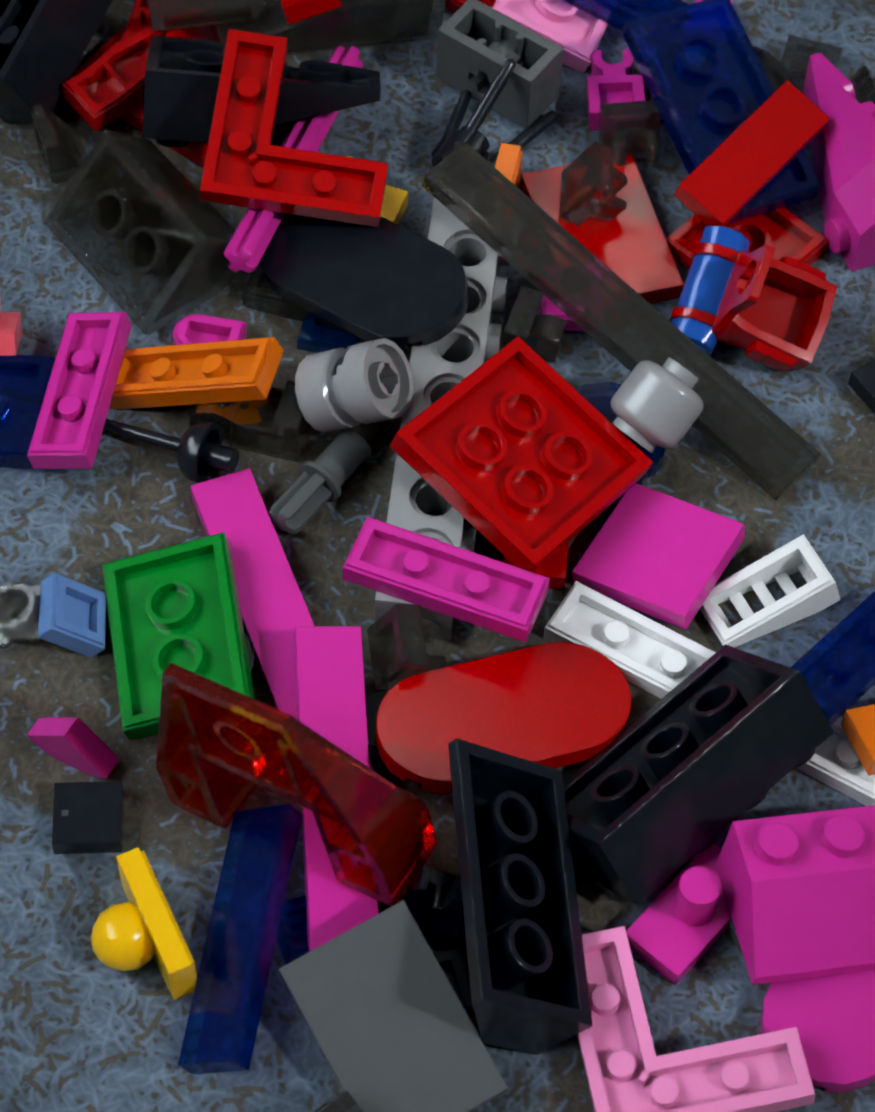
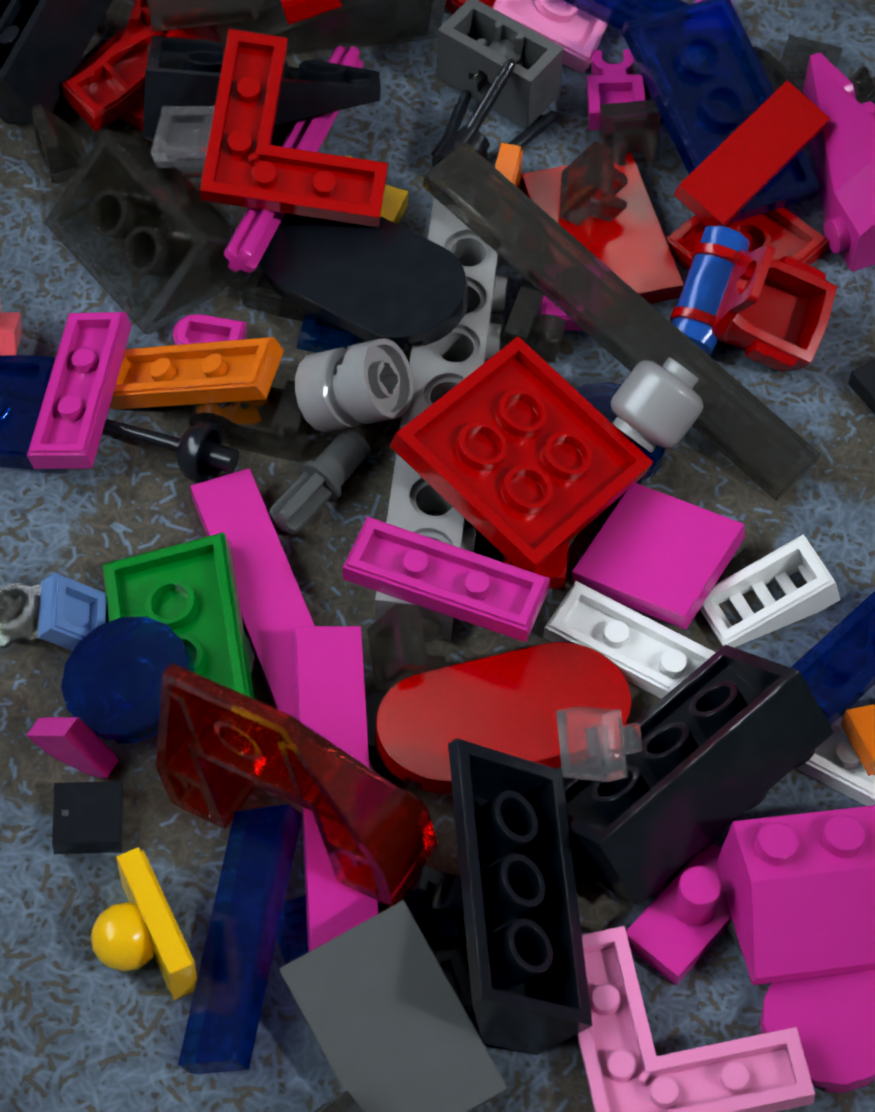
none -> clear blue tile [61,617,195,744]
none -> clear tile [151,106,215,178]
none -> clear tile [556,706,642,782]

